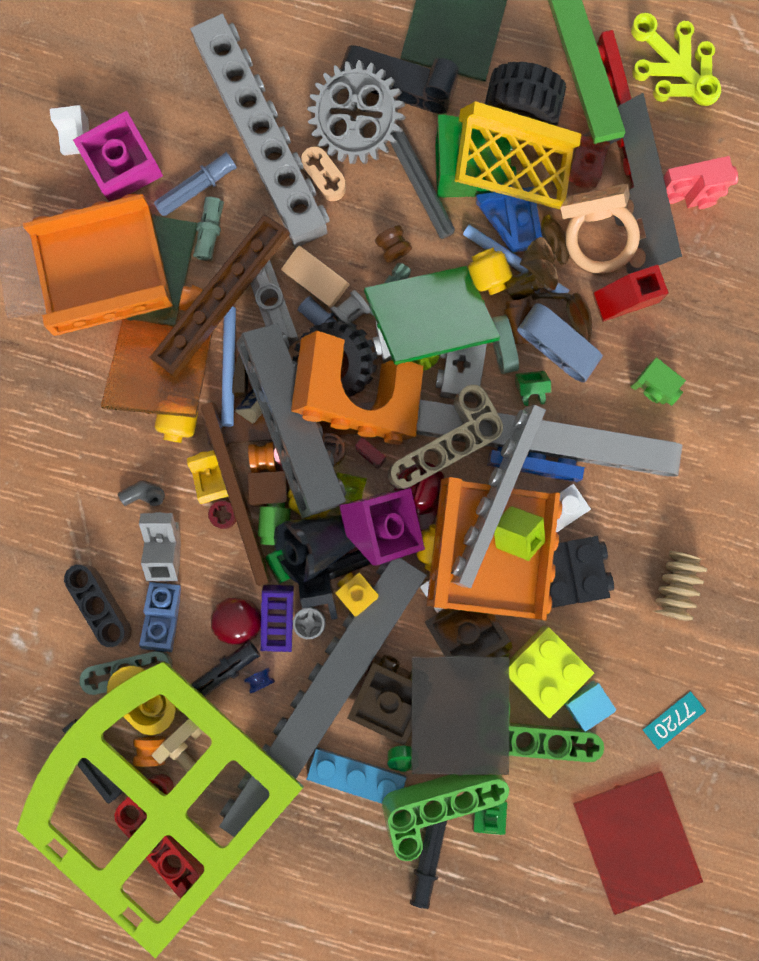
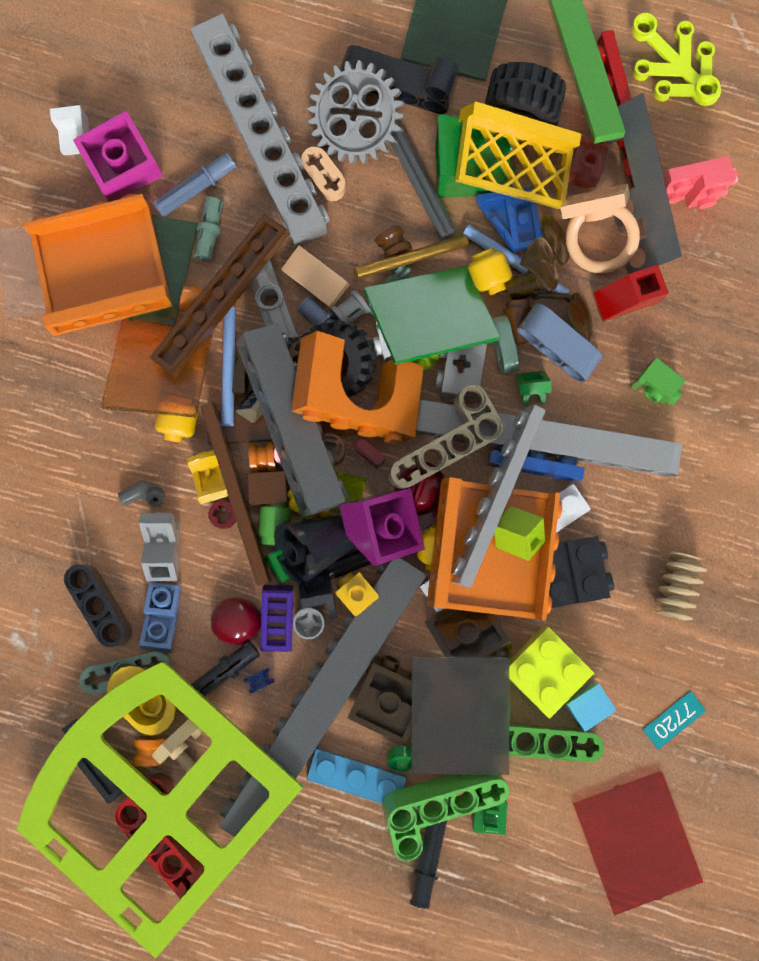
none -> pearl gold bar [353,235,469,279]

